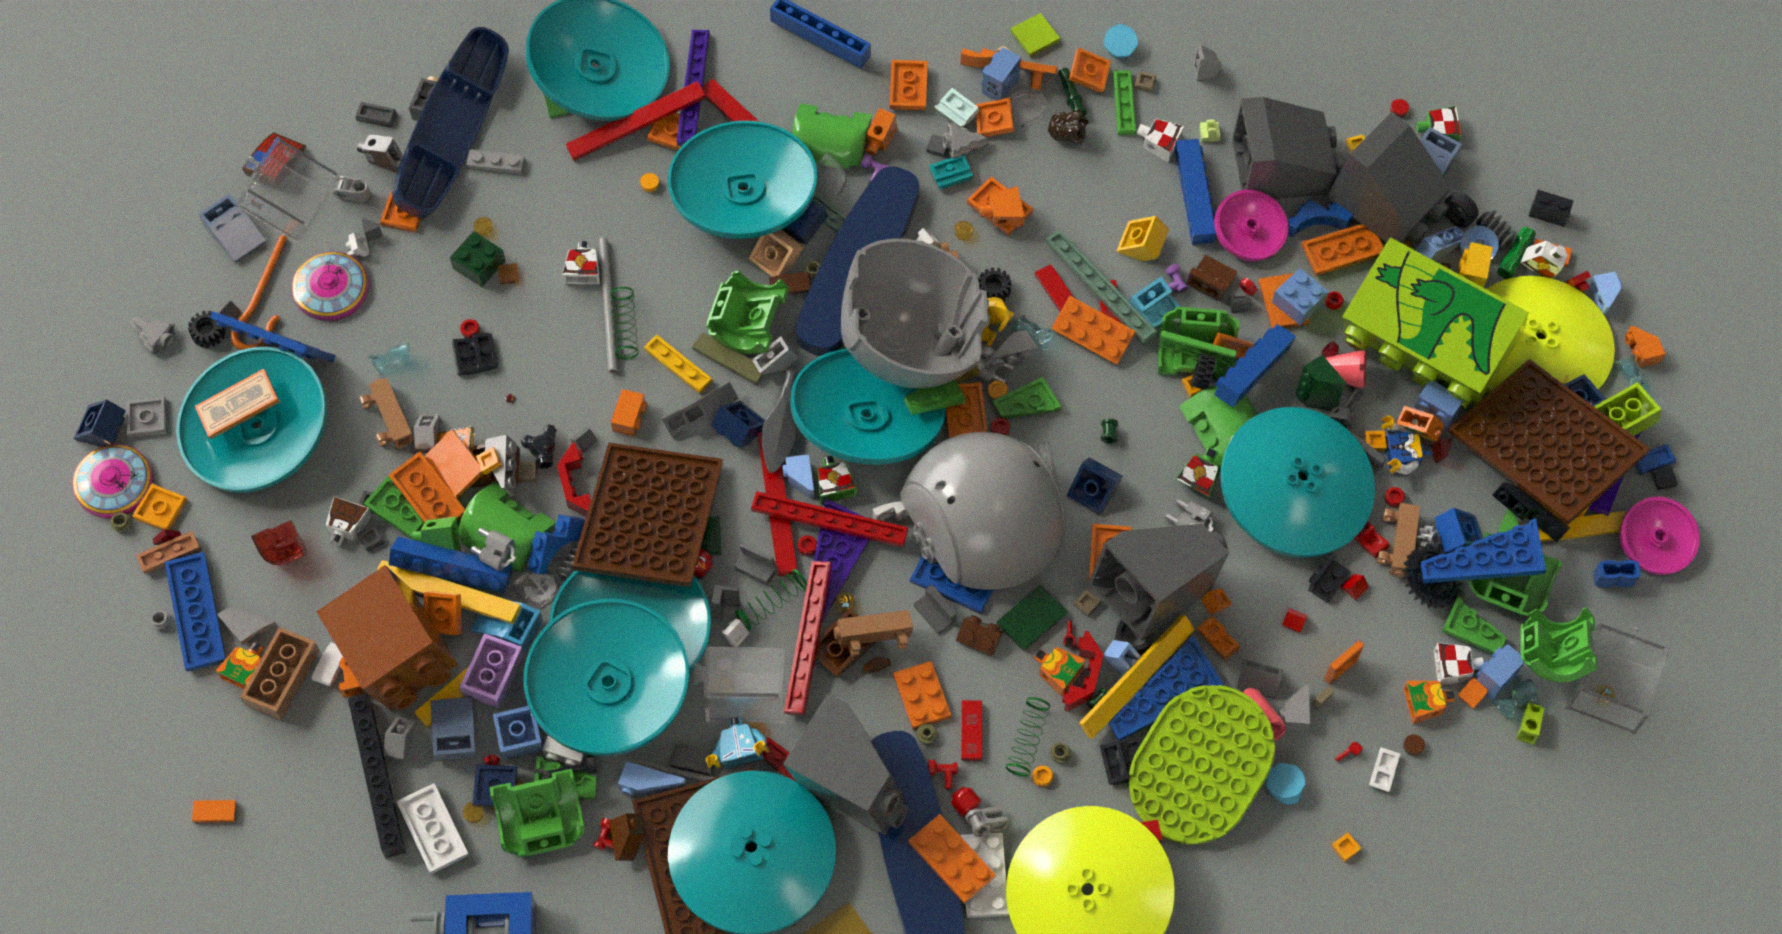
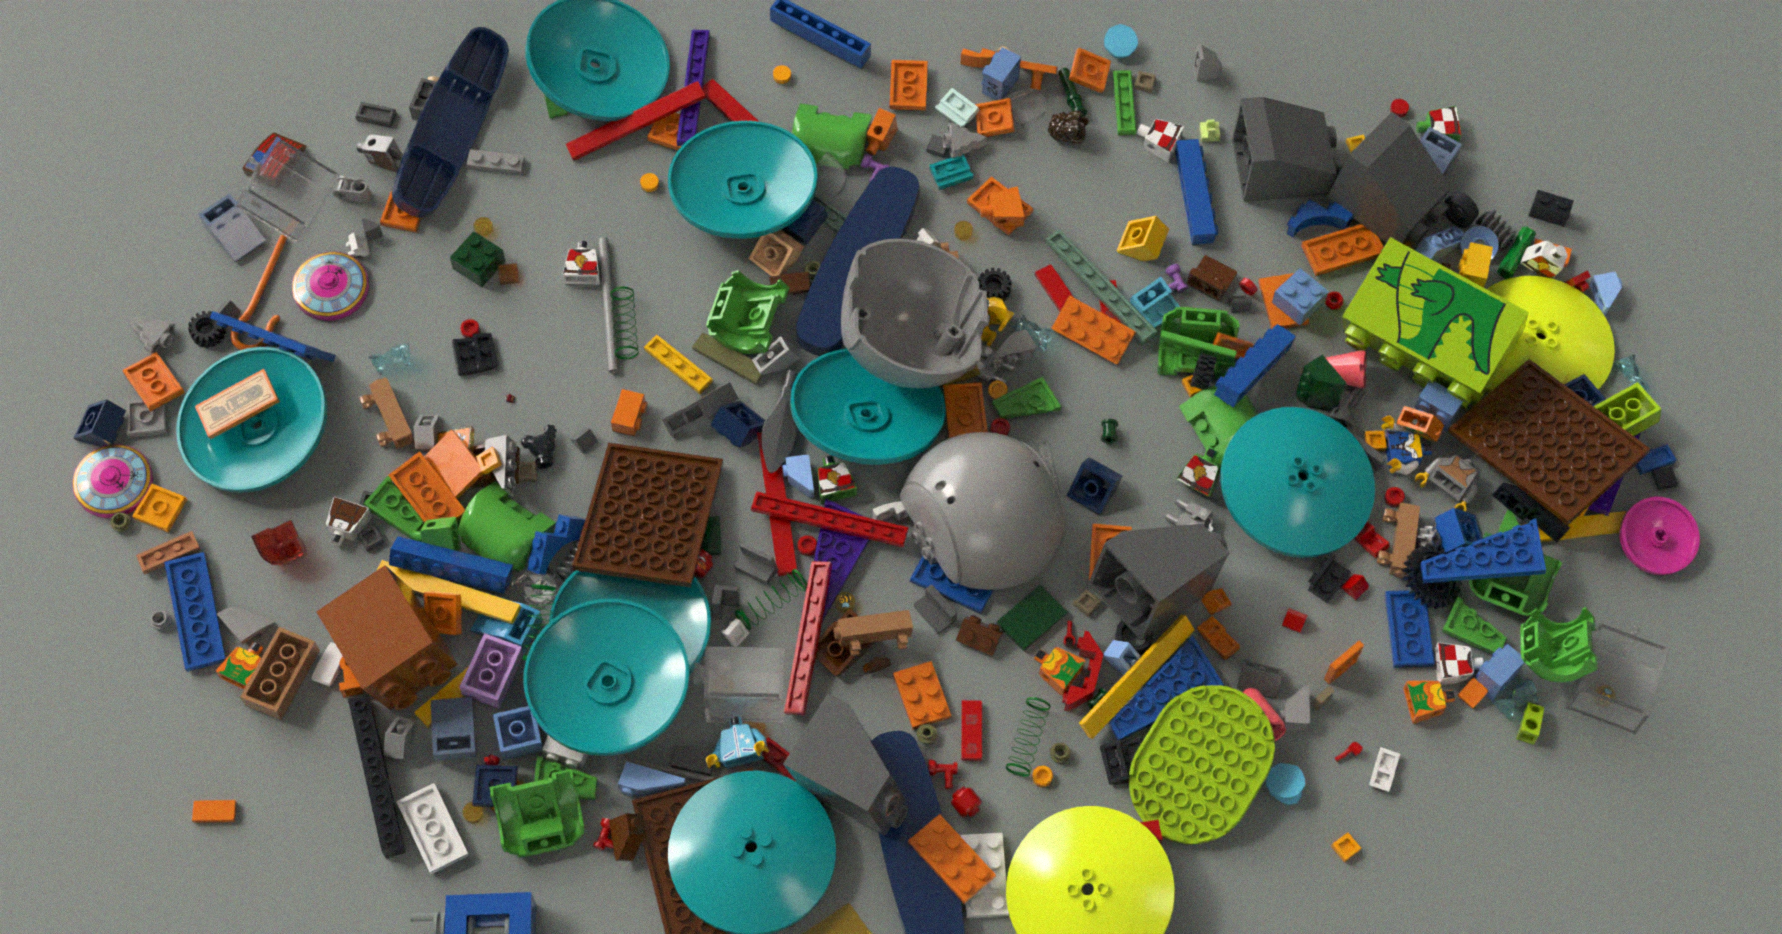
dark red tile [153,529,181,545] -> none
light grey piece [471,527,516,571] -> none
black piece [534,755,596,781] -> none
red slope [557,443,591,517] -> none
bright green wing [904,380,966,415] -> none
light grey piece [965,806,1009,837] -> none
lime tile [1010,13,1060,57] -> none
dark pink dish [1214,189,1288,261] -> none
dark red tile [1321,341,1339,358] -> none
reddish brown tile [1403,734,1425,756] -> none
clear red slope [1431,438,1452,464] -> none
blue brick [1593,560,1641,588] -> none
orange slope [1625,326,1666,368] -> none
none -> orange tile [122,352,185,412]
none -> green piece [522,584,556,661]
none -> light orange tile [773,65,791,84]
none -> blue tile [1385,590,1435,668]
none -> light grey torso [1415,455,1477,512]

